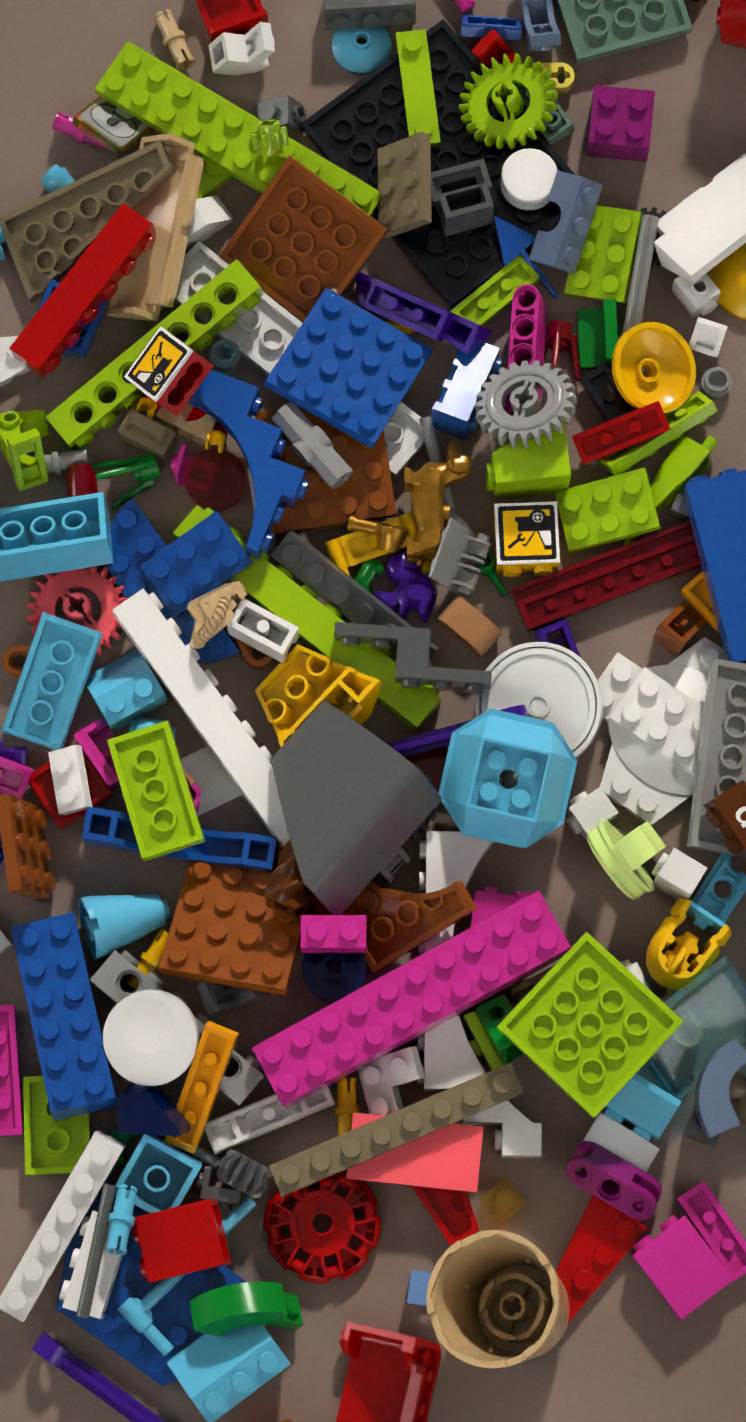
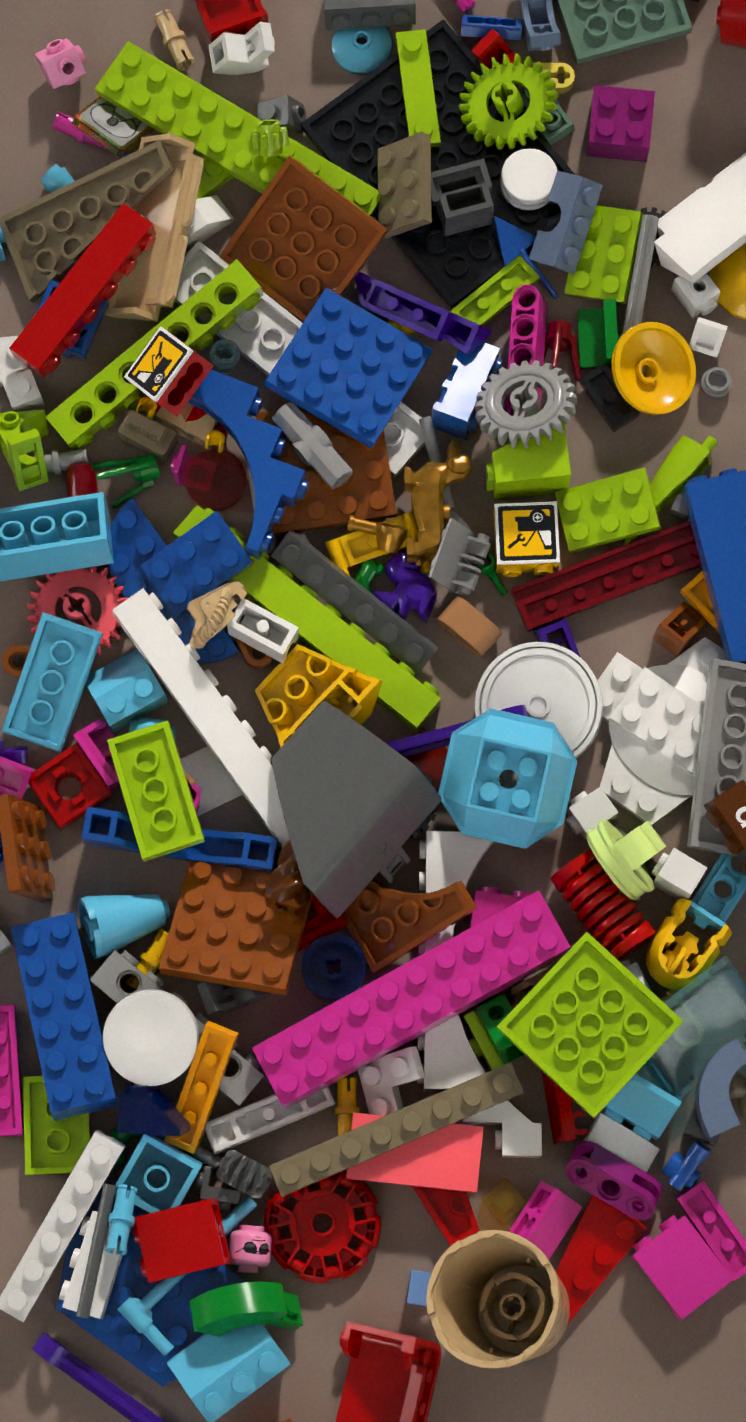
white plate [48,745,92,815] -> none
dark pink brick [301,915,366,953] -> none
dark grey bracket [334,622,492,694] -> none
red plate [572,401,671,465] -> none
lime plate [598,391,717,476] -> none
none -> white brick [1,369,45,412]
none -> bright pink brick [35,38,86,89]
none -> bright pink head [229,1225,272,1273]
none -> dark pink hinge [509,1181,582,1260]
none -> red plate [541,1070,588,1145]
none -> red piece [550,849,656,961]
none -> blue plate [662,1141,712,1191]

